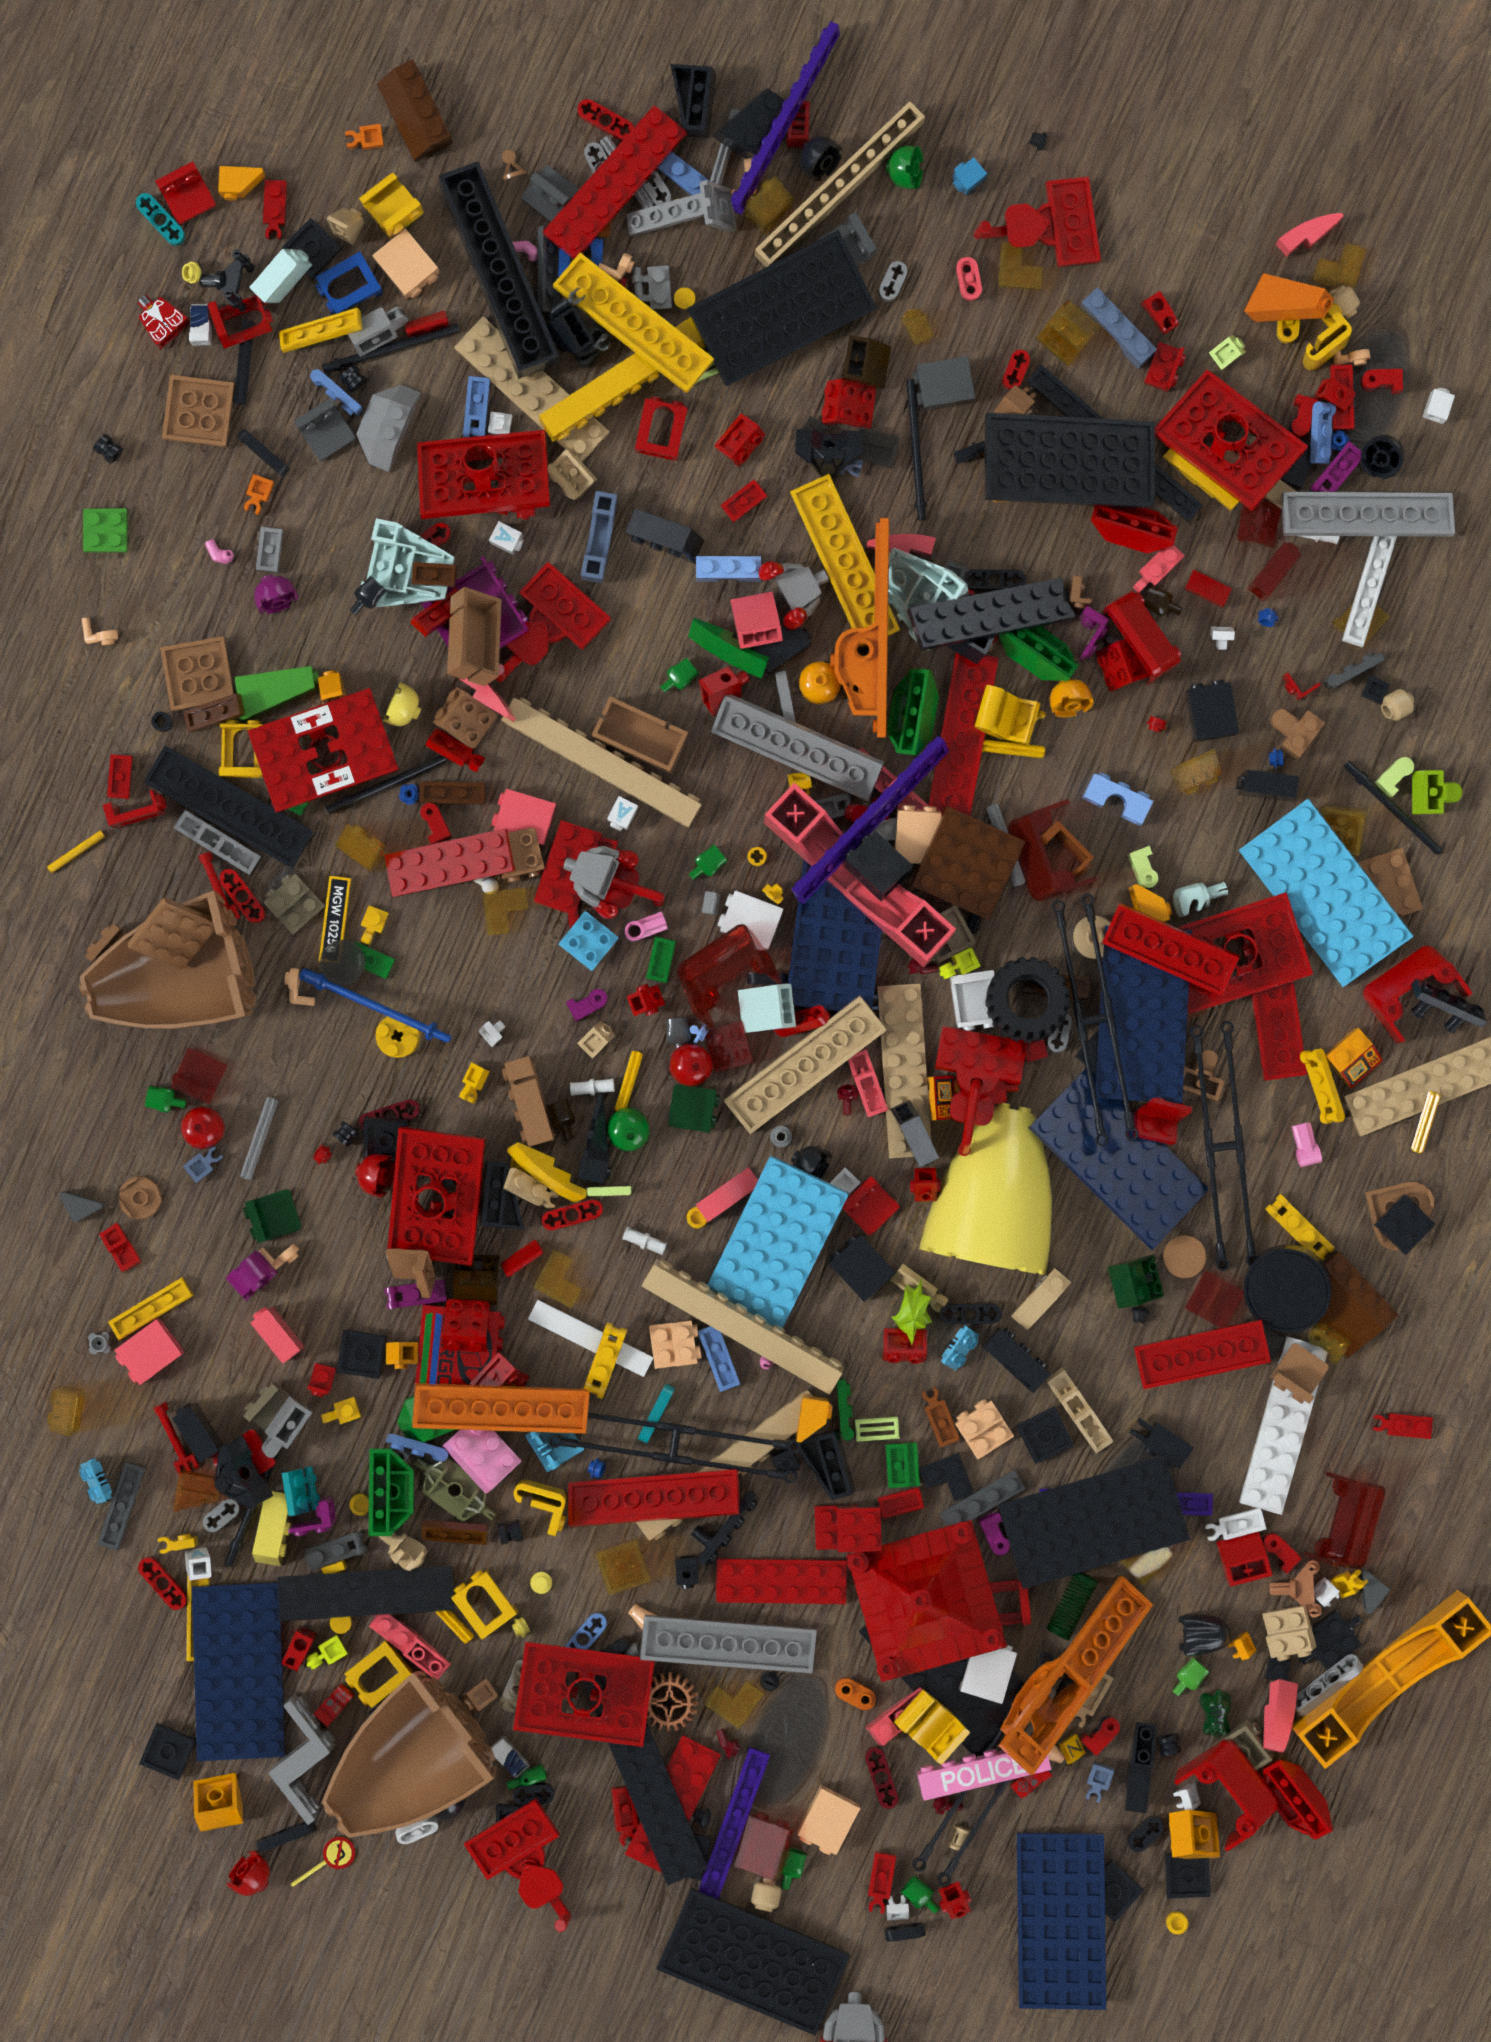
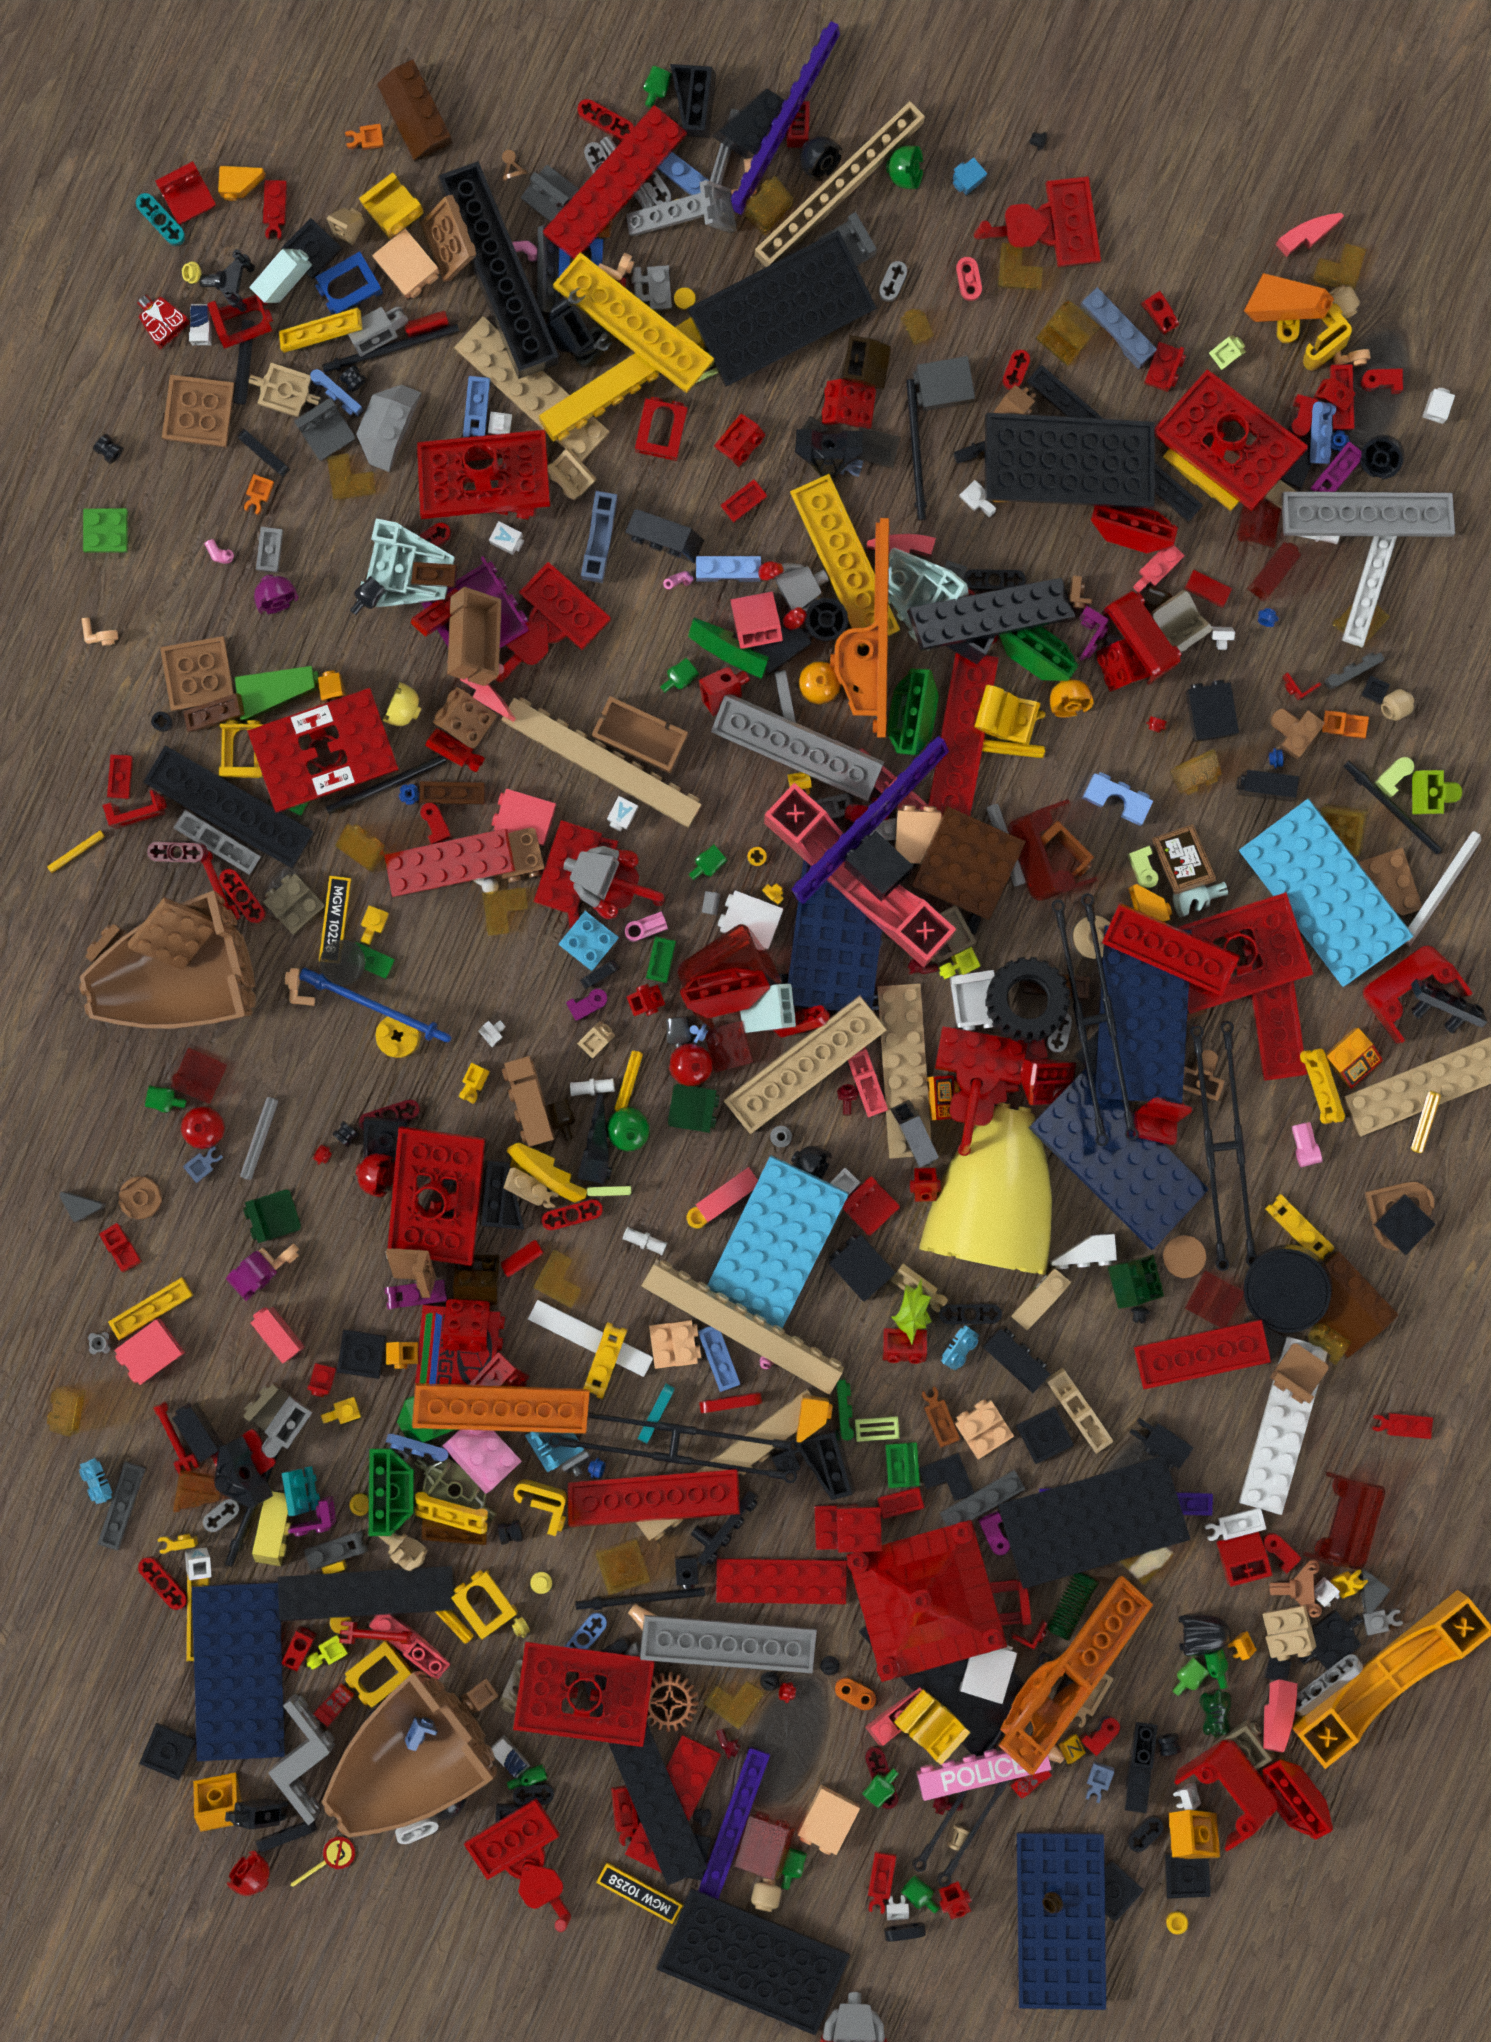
none -> beam [147,842,208,862]
none -> black hinge [225,1798,288,1829]
none -> tan plate [249,363,321,418]
none -> clear yellow plate [327,454,376,500]
none -> red hinge [339,1621,413,1645]
none -> medium blue bracket [404,1717,438,1751]
none -> yellow plate [415,1492,488,1534]
none -> medium nougat plate [420,195,476,282]
none -> dark grey piece [562,1451,590,1477]
none -> black bar [575,1588,705,1610]
none -> black beam [580,959,620,990]
none -> tile [596,1862,683,1924]
none -> green piece [643,66,673,108]
none -> bright pink arm [663,571,693,589]
none -> red wedge [680,968,770,1019]
none -> red beam [699,1392,762,1413]
none -> red plate [778,1682,796,1703]
none -> black cylinder [805,598,848,641]
none -> black piece [820,1656,840,1675]
none -> green piece [862,1768,899,1808]
none -> white plate [959,480,996,518]
none -> red bracket [1010,1619,1047,1649]
none -> red wedge [1021,1058,1076,1105]
none -> dark brown plate [1042,1891,1063,1913]
none -> white slope [1050,1234,1117,1269]
none -> dark tan bracket [1151,590,1213,652]
none -> tile [1152,824,1216,895]
none -> green piece [1204,1648,1228,1689]
none -> orange slope [1322,710,1369,739]
none -> light grey plate [1362,1608,1403,1636]
none -> white tile [1404,831,1481,947]

